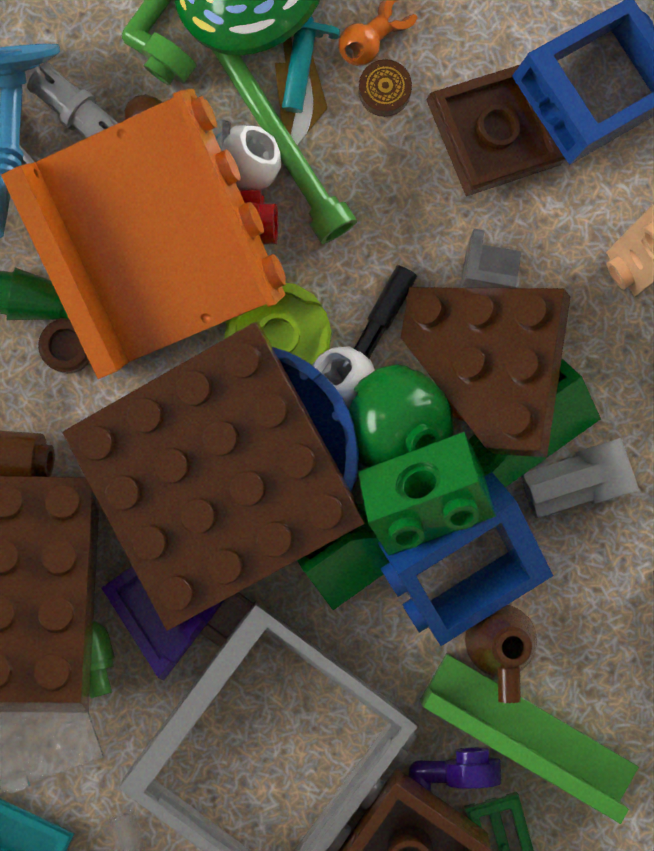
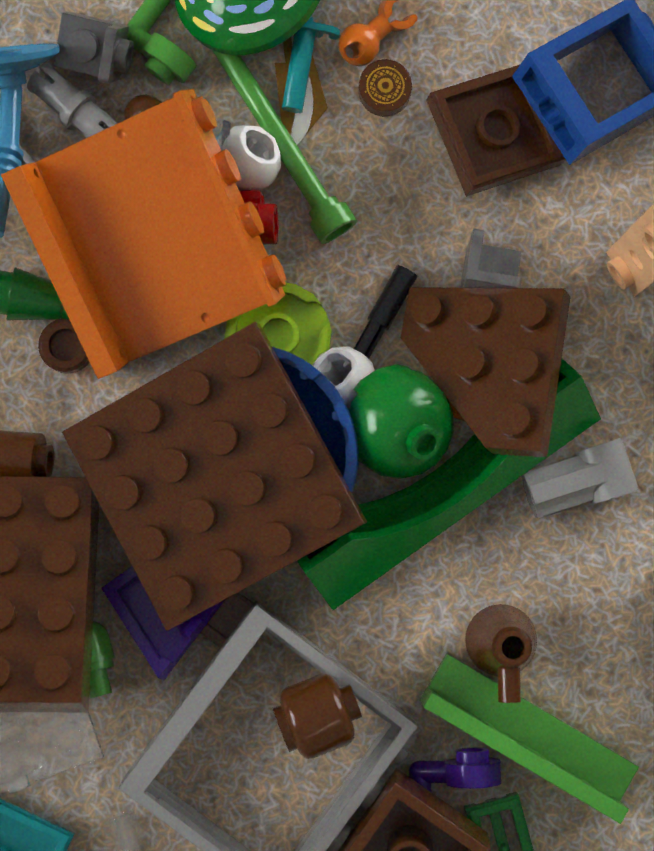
green brick [358,432,496,556] -> none
blue window [378,472,553,646] -> none
none -> flat silver bracket [54,11,134,84]
none -> reddish brown head [273,673,362,759]

